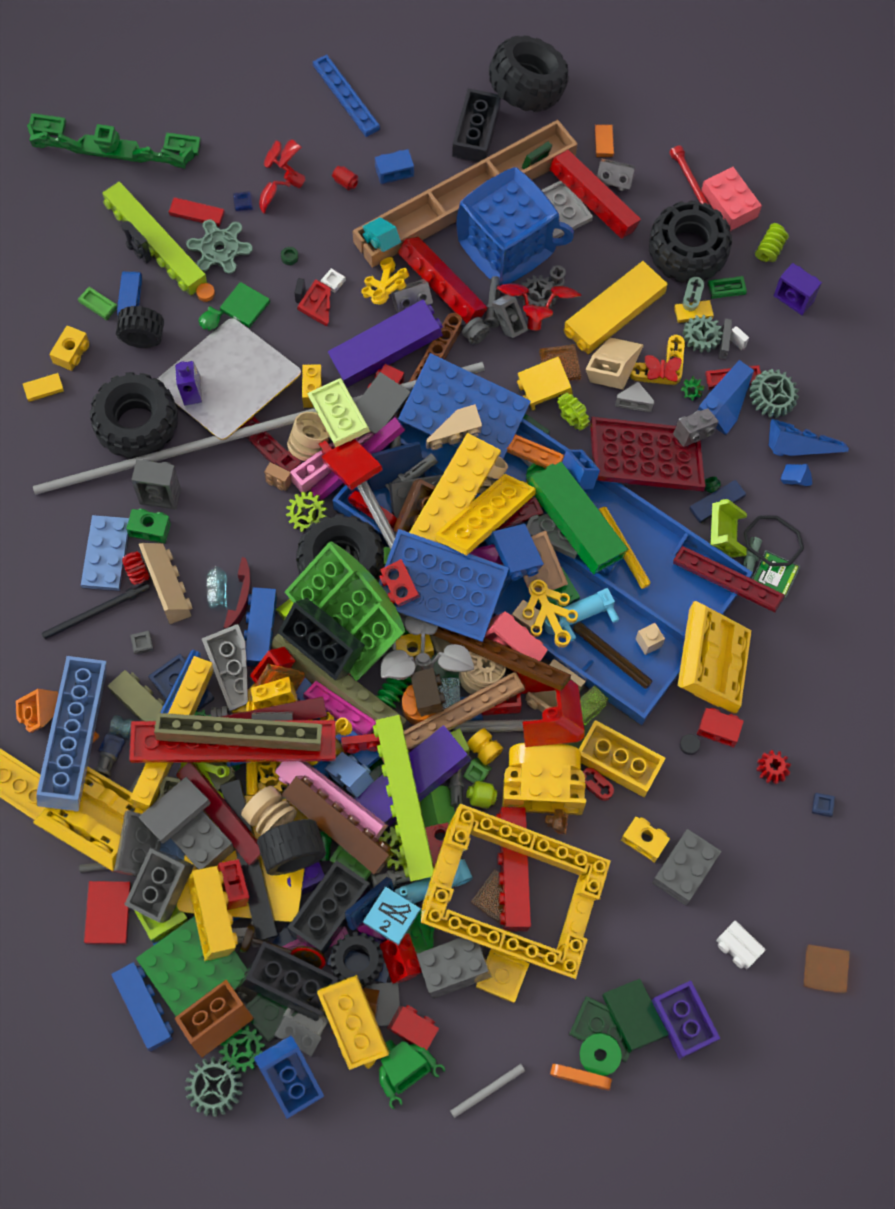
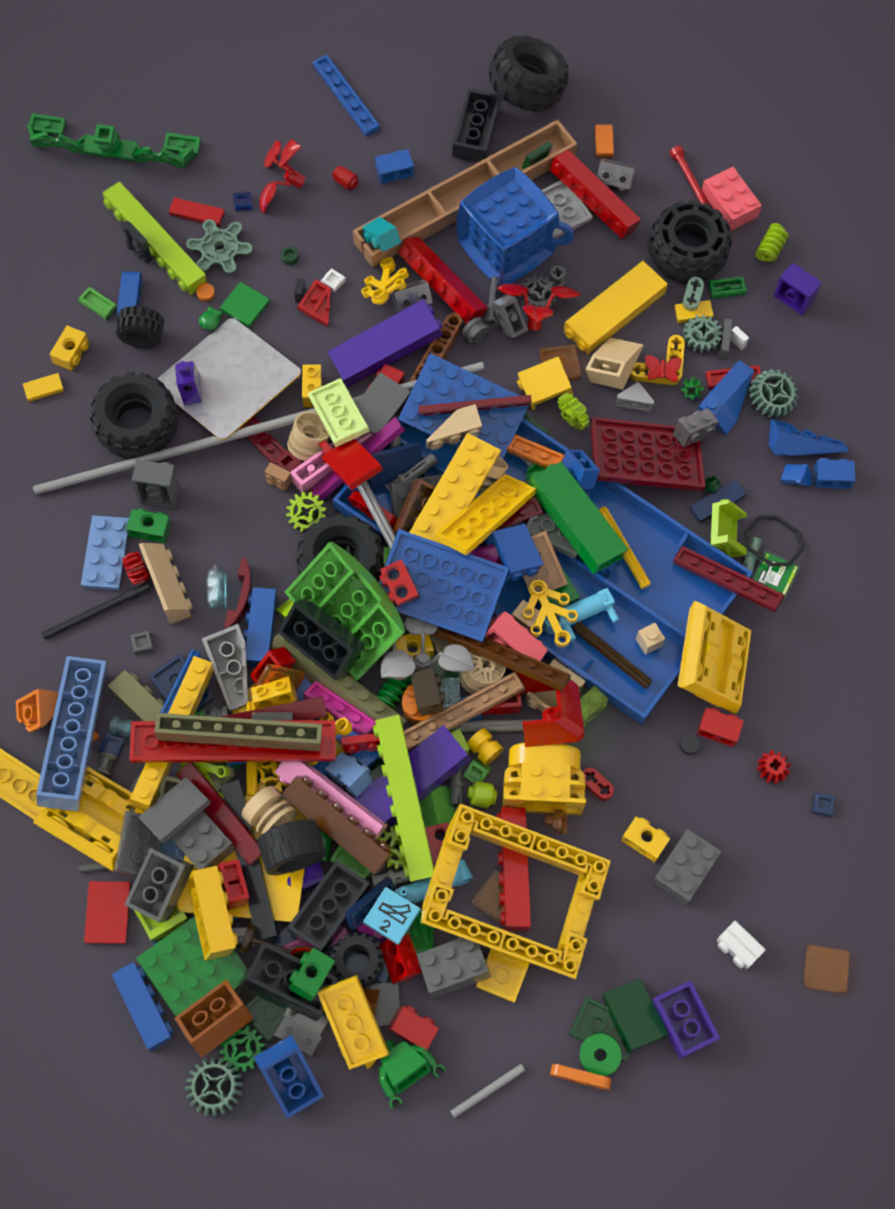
yellow brick [579,720,666,798] -> none
none -> green brick [288,948,335,1001]
none -> dark red tile [418,395,532,416]
none -> blue brick [813,458,855,489]

